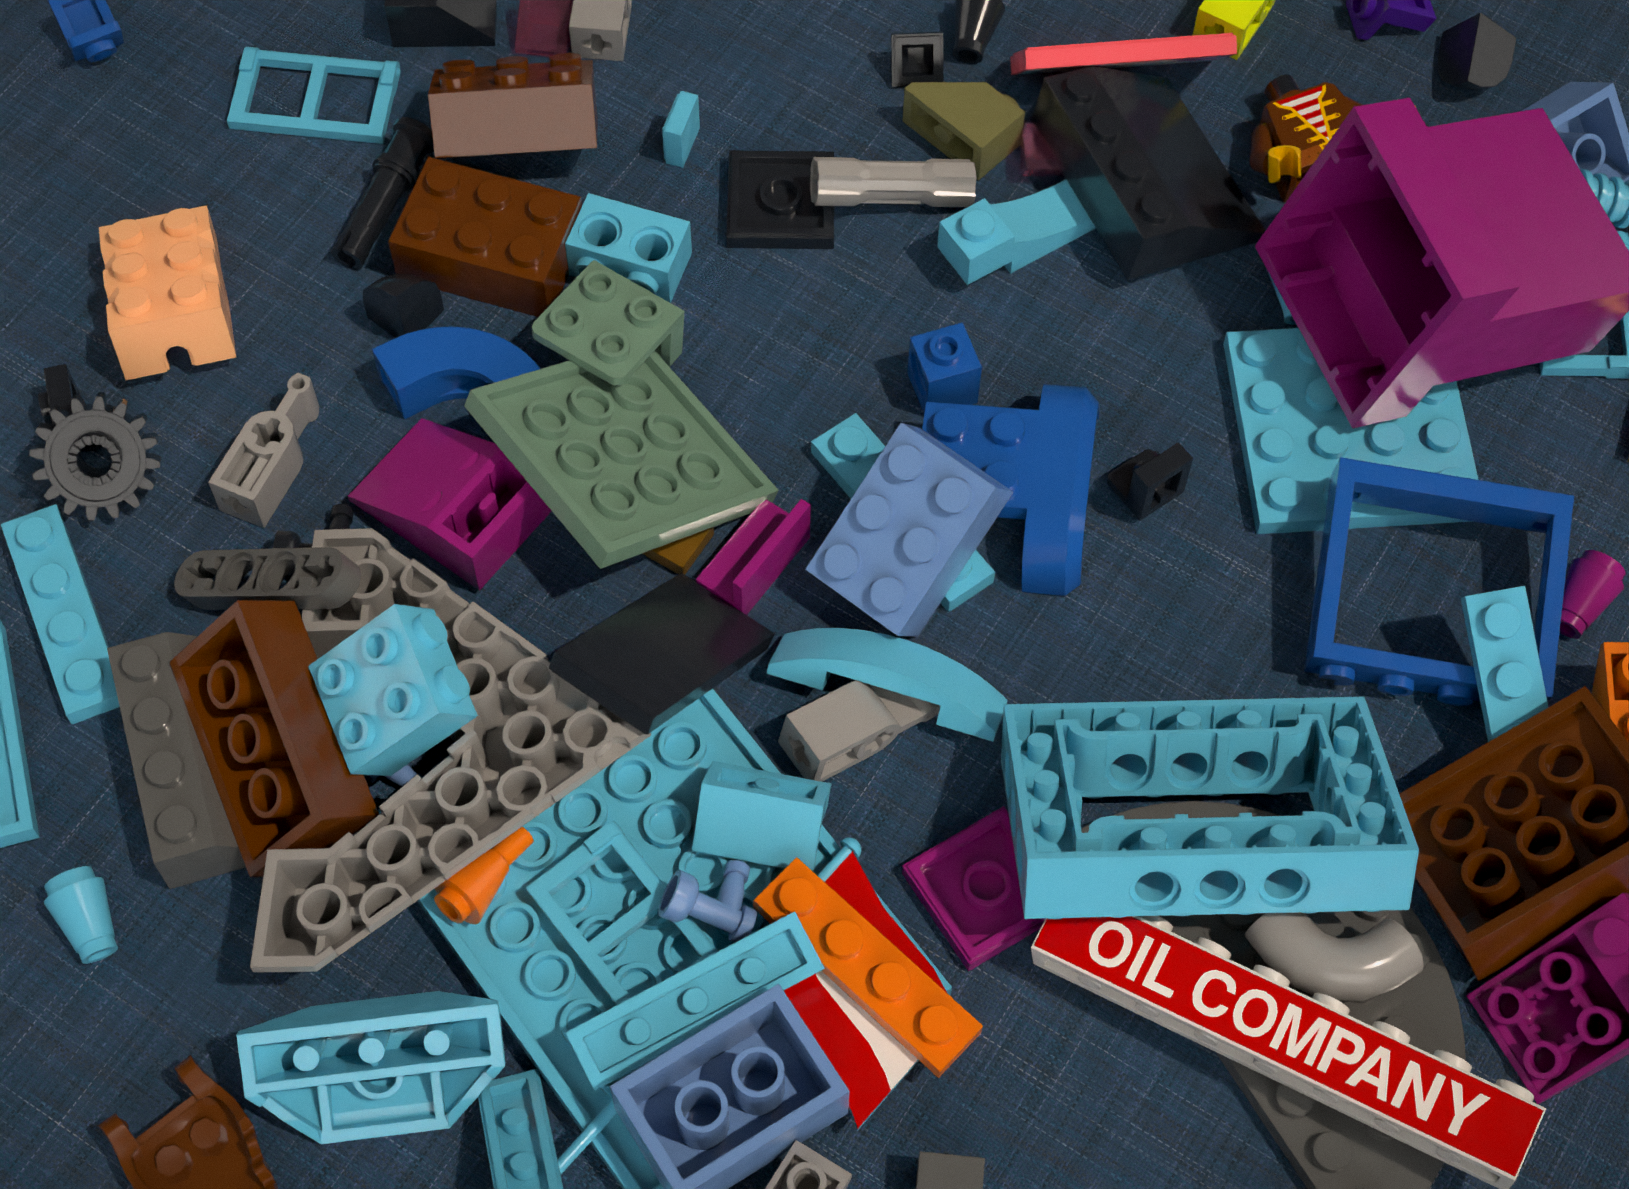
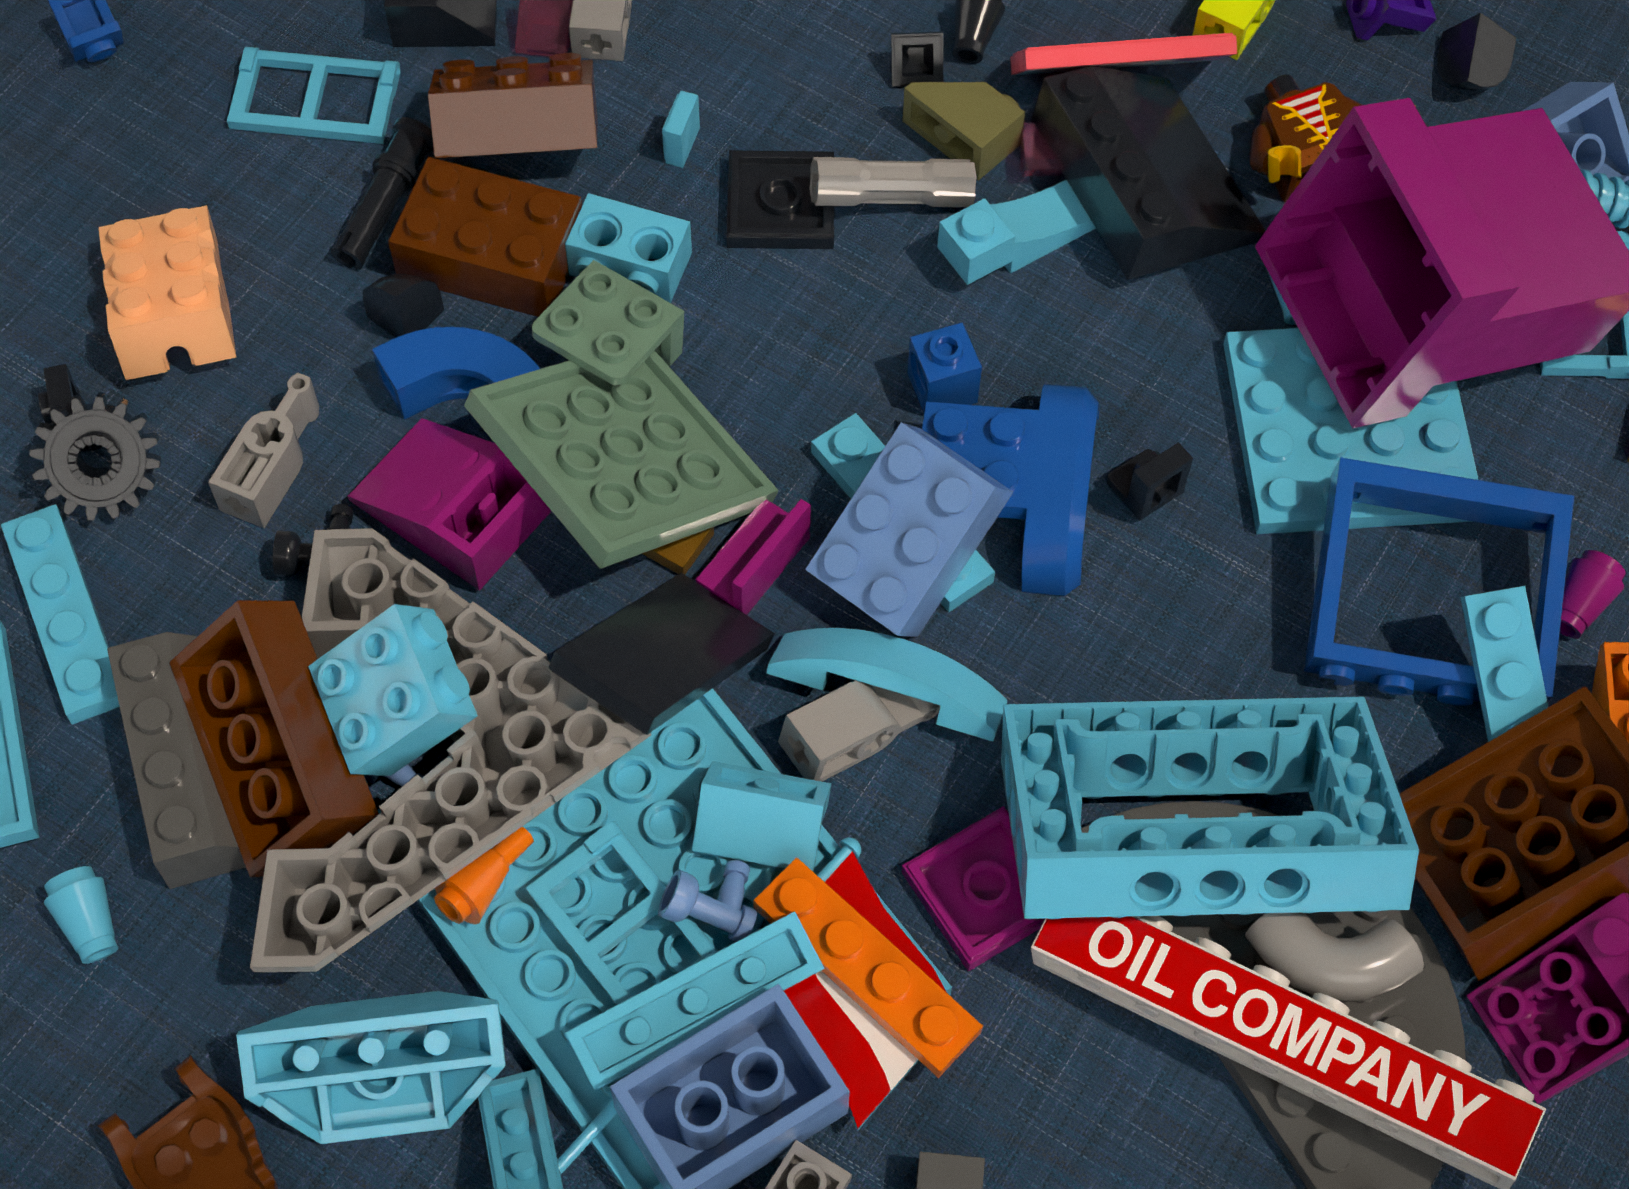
dark grey beam [174,547,361,610] -> none

